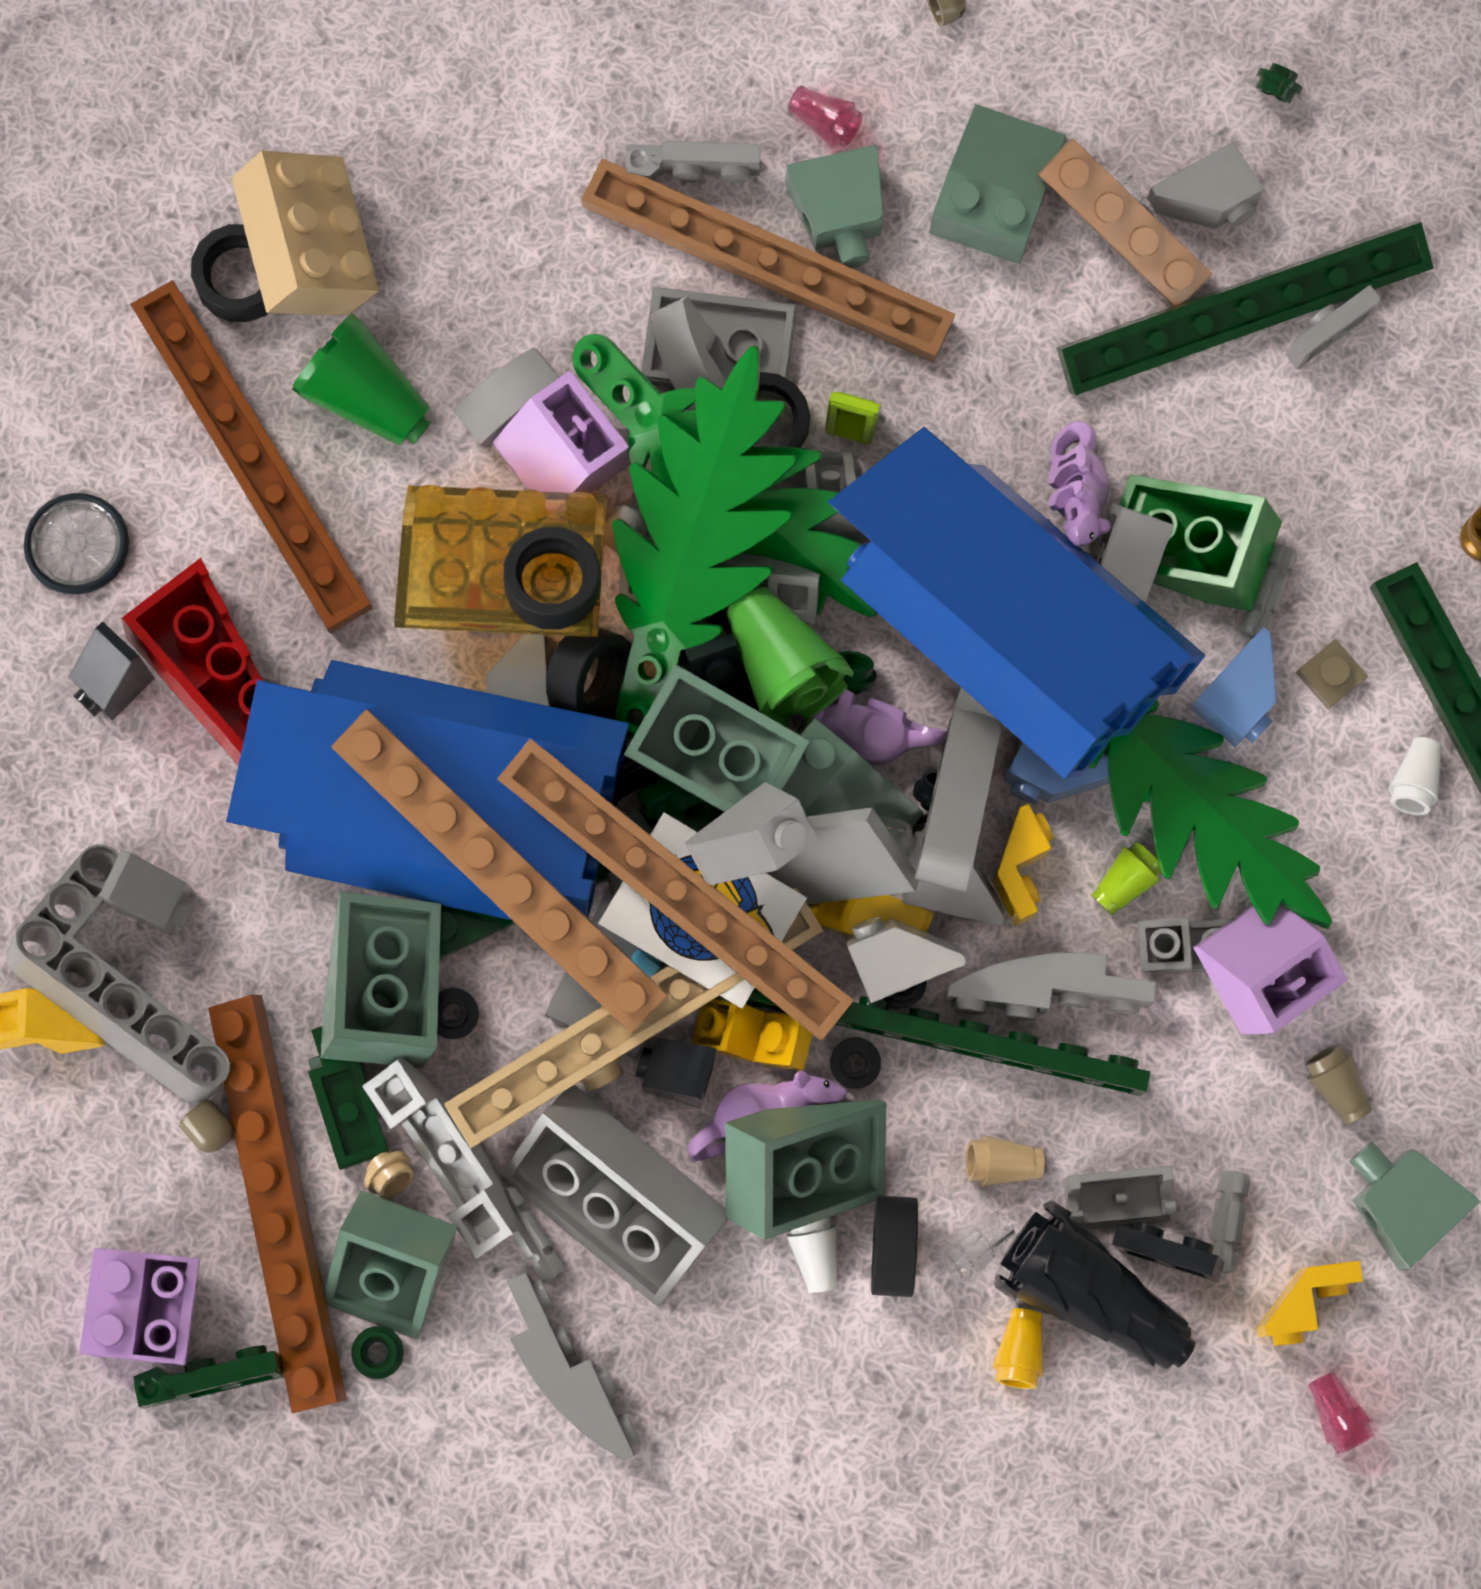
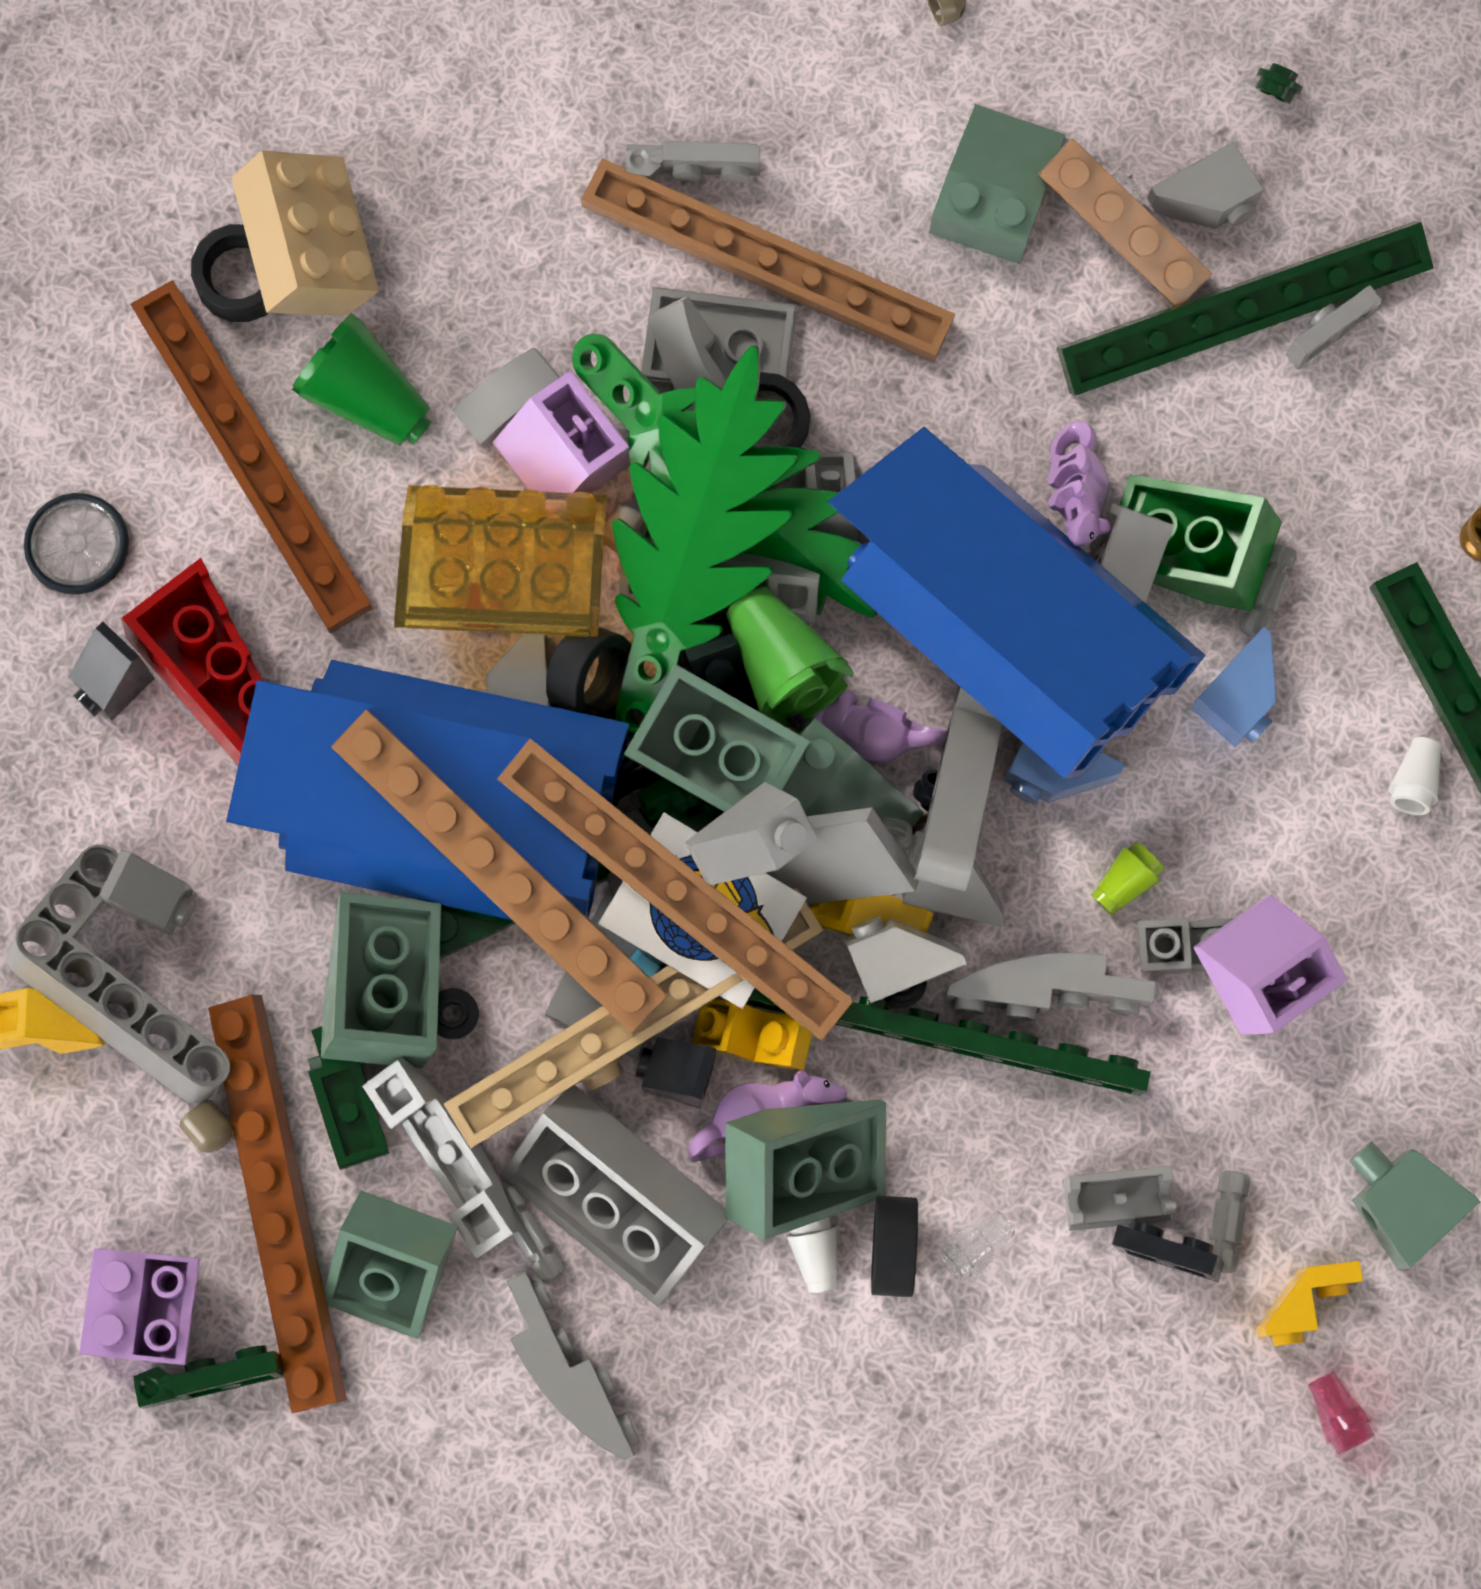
dark green plate [351,1326,404,1379] -> none
tan plate [364,1151,414,1199] -> none
black tyre [503,527,600,630] -> none
sand green torso [785,145,883,268] -> none
clear pink cone [788,86,863,147] -> none
lime slope [825,391,881,445] -> none
black plate [830,1037,881,1089] -> none
dark green plate [839,651,877,695] -> none
tan cone [966,1135,1045,1187] -> none
yellow cone [992,1308,1044,1389] -> none
yellow slope [993,803,1053,927] -> none
black cone [994,1200,1195,1369] -> none
green plant [1089,700,1332,929] -> none
dark tan plate [1295,639,1368,710] -> none
dark tan cone [1305,1044,1372,1124] -> none

